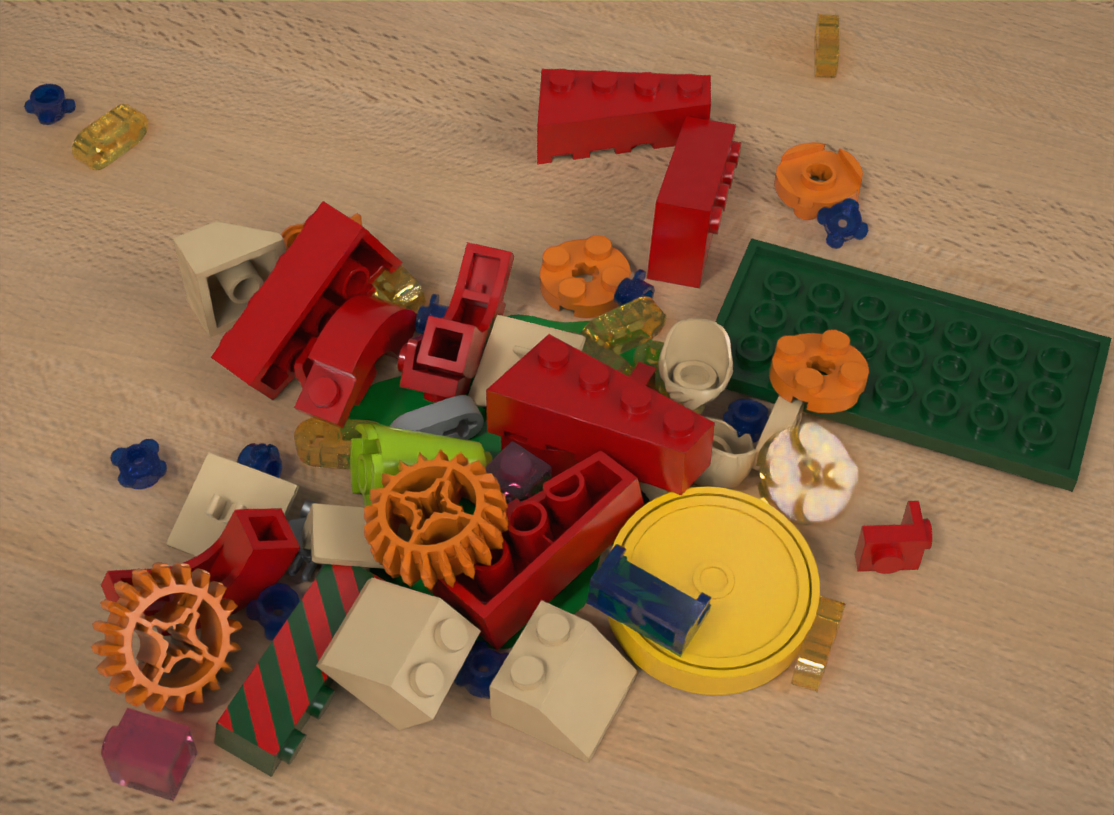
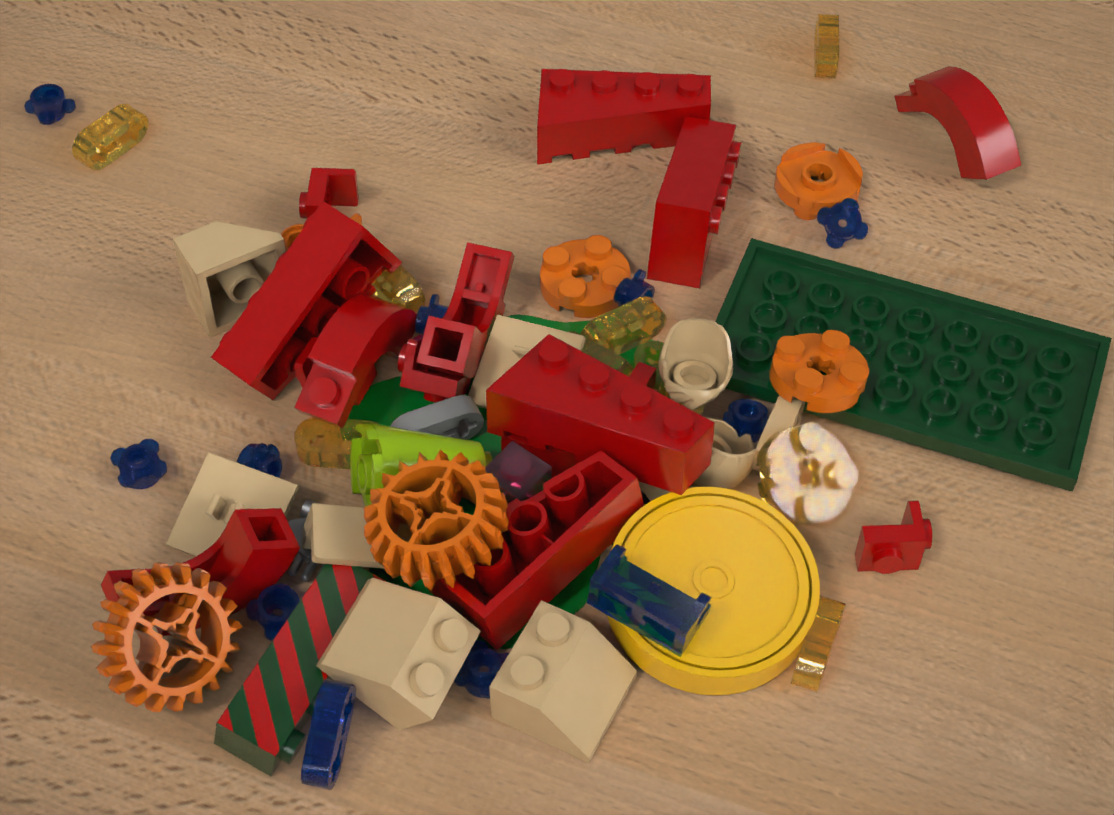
clear pink brick [101,708,198,801] -> none
none -> red bracket [299,168,359,219]
none -> clear blue beam [301,679,356,790]
none -> red arch [894,66,1022,180]

